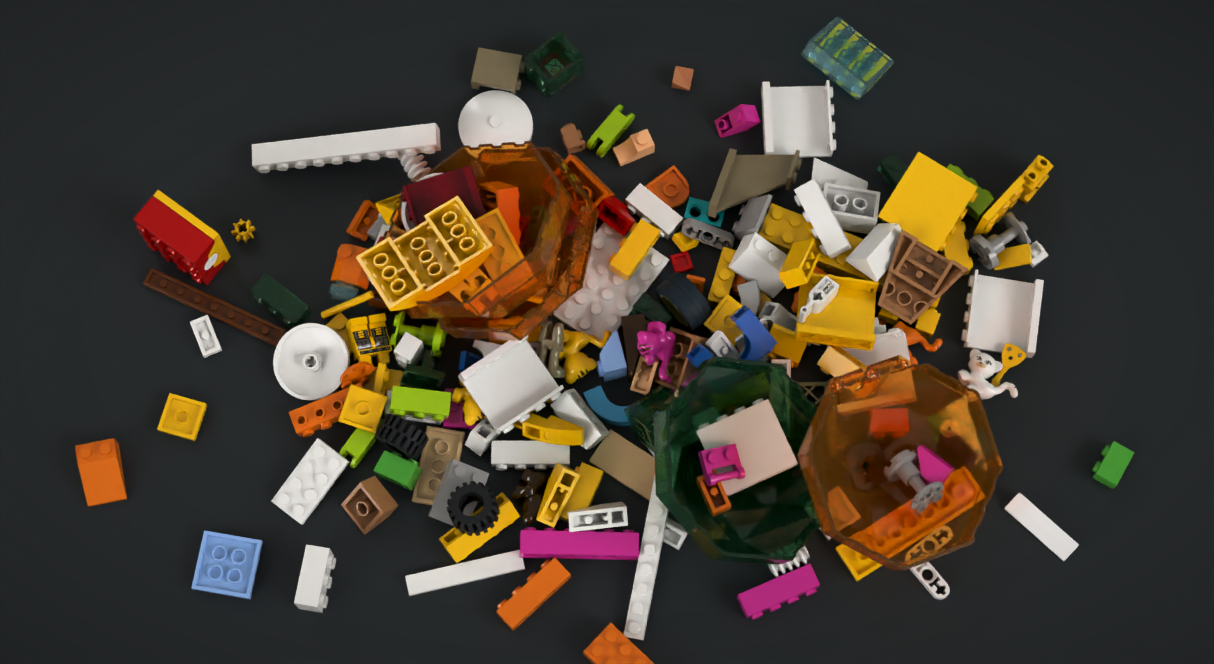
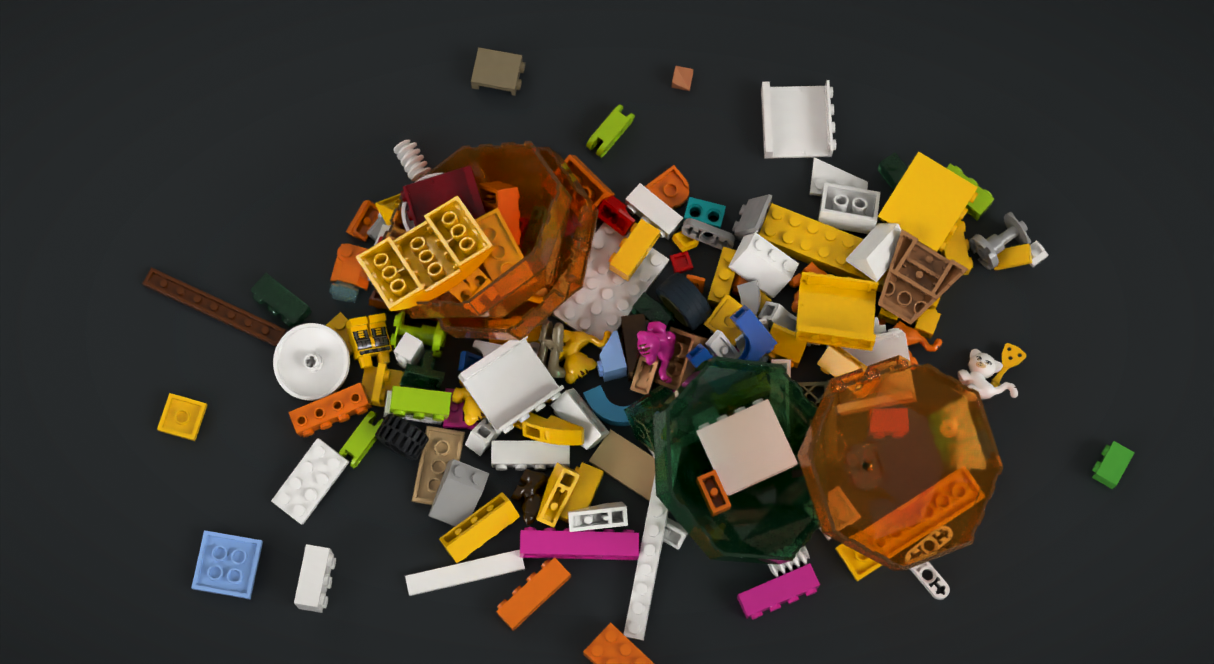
orange slope [75,438,127,507] -> none
red piece [133,190,231,286] -> none
white plate [190,315,222,358] -> none
yellow gear [231,218,256,243] -> none
white brick [252,123,441,173] -> none
yellow bar [321,291,374,319] -> none
yellow tile [338,384,388,434] -> none
orange piece [340,362,375,389] -> none
medium nougat slope [341,476,399,535] -> none
bright green brick [373,450,423,491] -> none
black tyre [447,481,500,536] -> none
white dish [458,90,533,163] -> none
clear green container [525,30,584,98] -> none
medium nougat brick [560,123,585,155] -> none
light nougat arch [613,129,655,167] -> none
dark pink plate [698,444,745,486] -> none
dark tan piece [708,148,802,218] -> none
dark pink slope [714,104,761,138] -> none
yellow brick [779,238,821,289] -> none
white brick [794,179,852,259] -> none
white piece [798,276,839,323] -> none
clear light blue slope [801,16,895,100] -> none
light grey piece [884,449,944,513] -> none
dark pink slope [917,445,955,485] -> none
white panel [961,270,1044,358] -> none
yellow plate [973,177,1025,236] -> none
white slope [1004,492,1079,561] -> none
yellow hips [1019,155,1054,204] -> none

